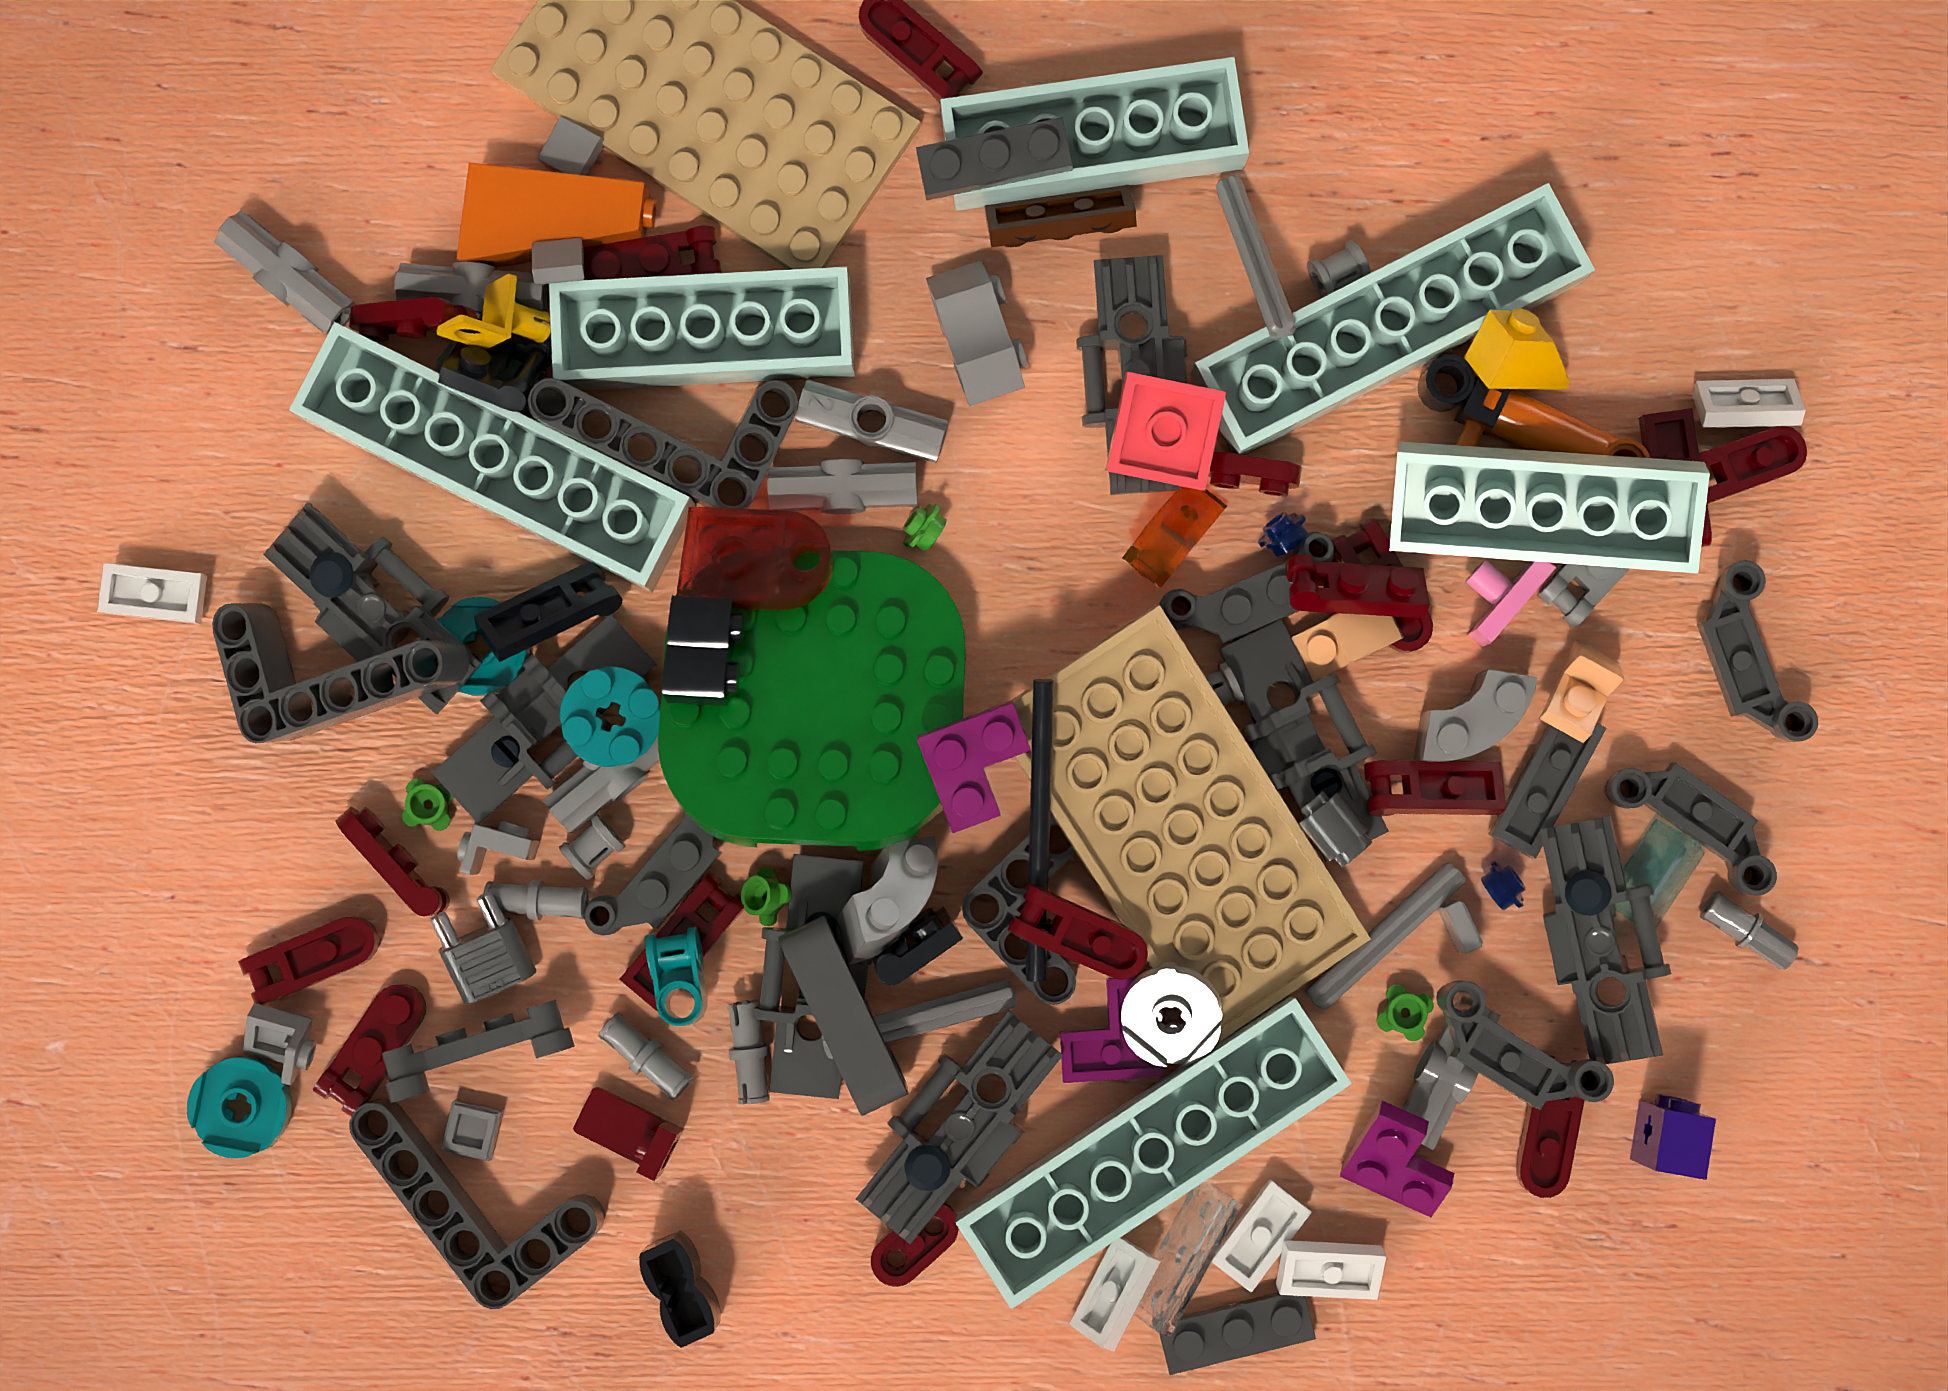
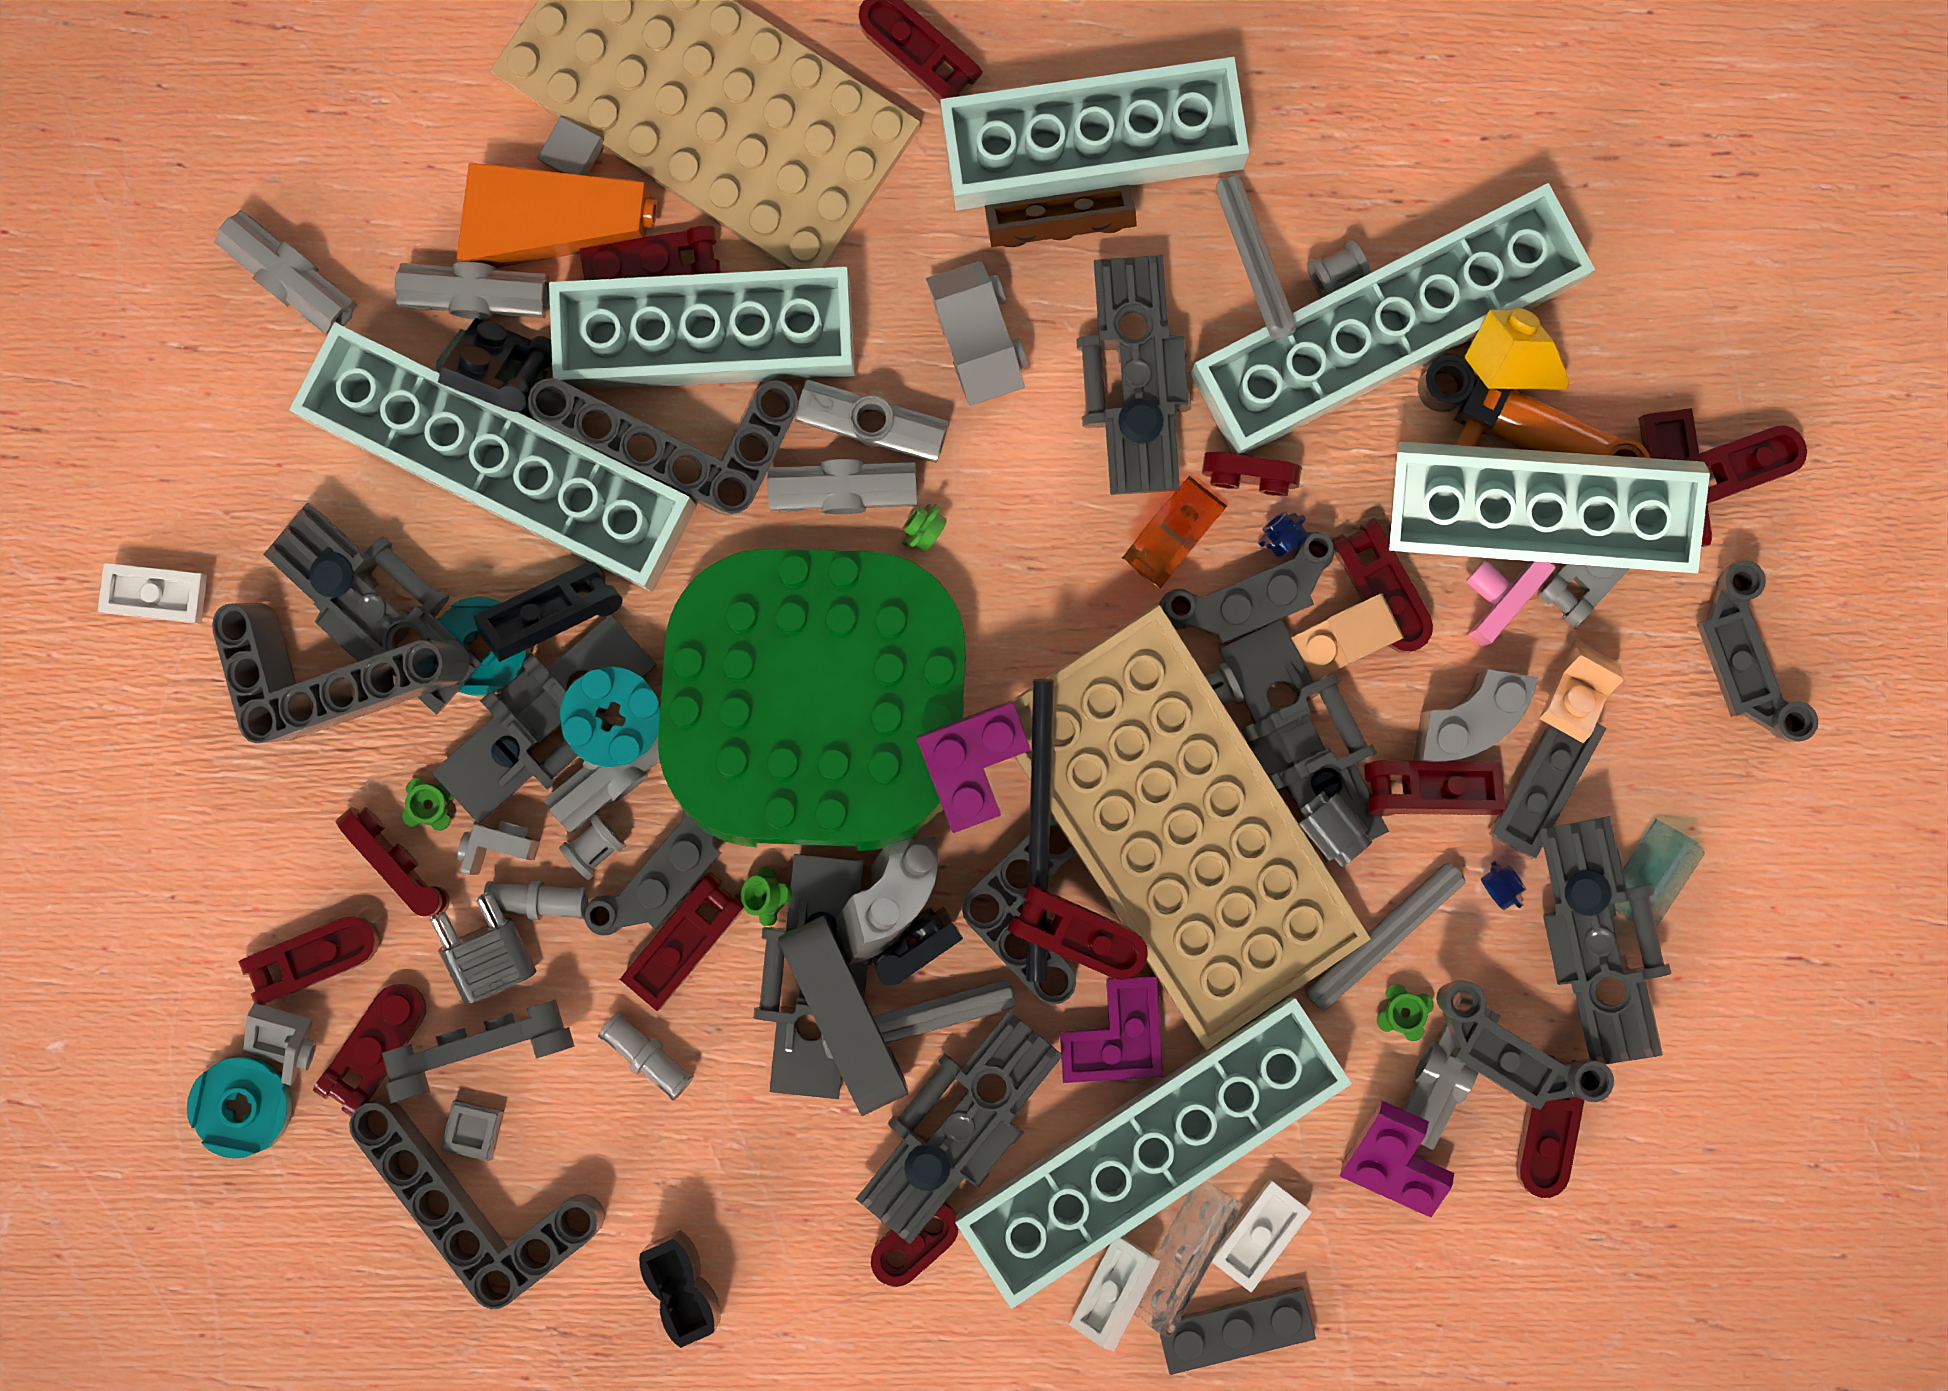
dark red plate [349,297,478,342] -> none
yellow bracket [437,274,551,350] -> none
light grey tile [532,238,584,285] -> none
dark red bracket [573,1087,684,1181] -> none
teal piece [645,927,708,1026] -> none
black brick [662,595,744,706] -> none
clear red plate [676,507,834,610] -> none
light grey pin [727,1000,770,1105] -> none
dark grey plate [916,117,1073,201] -> none
coral plate [1105,371,1226,491] -> none
plate [1121,962,1223,1067] -> none
white plate [1276,1240,1386,1300] -> none
dark red plate [1285,554,1430,618] -> none
light grey tile [1437,900,1483,954] -> none
dark grey plate [1605,763,1777,896] -> none
dark purple brick [1630,1094,1716,1180] -> none
white plate [1693,379,1806,428] -> none
light grey axle [1700,891,1799,970] -> none

